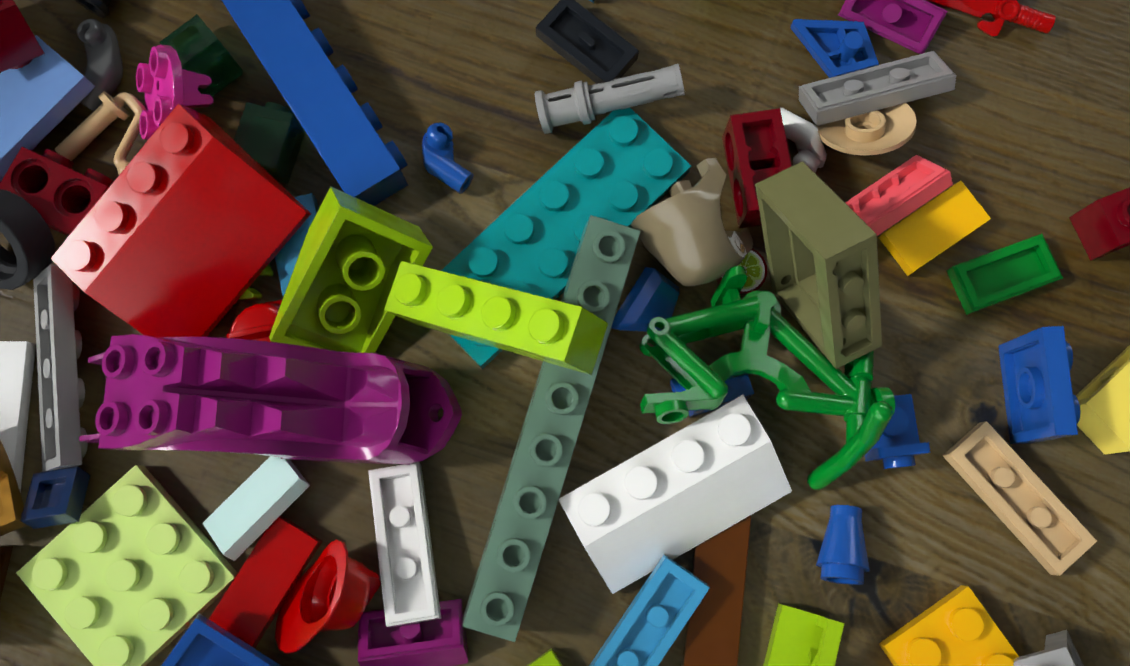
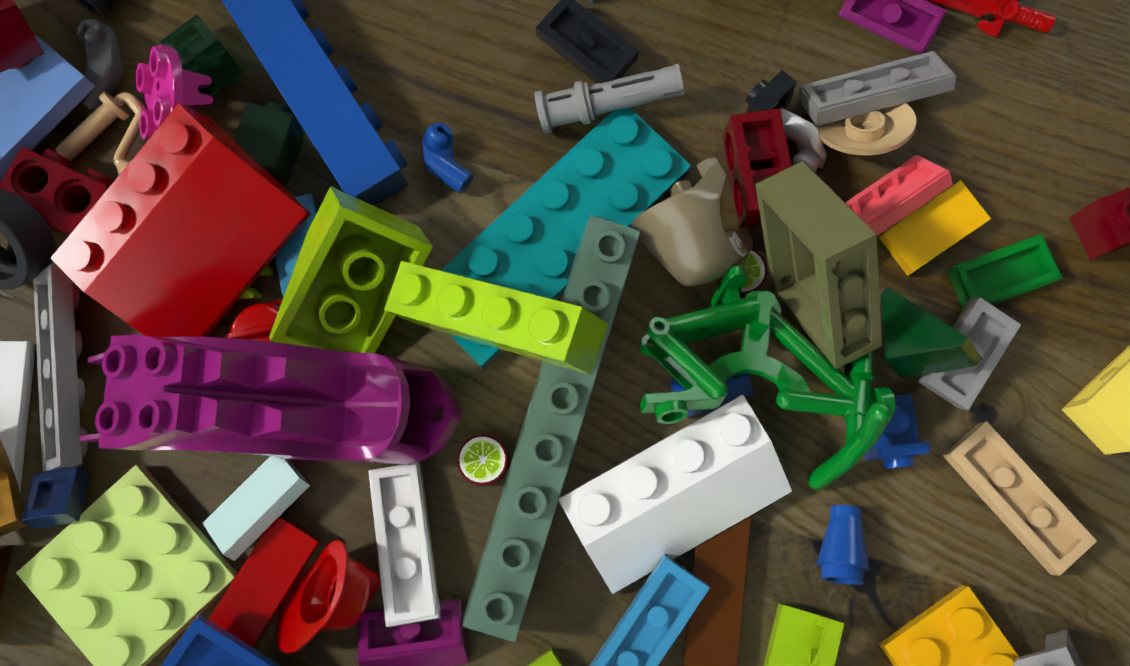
blue piece [611,267,680,332] -> none
blue piece [790,19,879,78] -> none
blue plate [998,326,1080,444] -> none
none -> tile [457,434,509,487]
none -> black plate [745,70,797,113]
none -> dark green slope [881,286,982,378]
none -> light grey plate [919,297,1021,410]

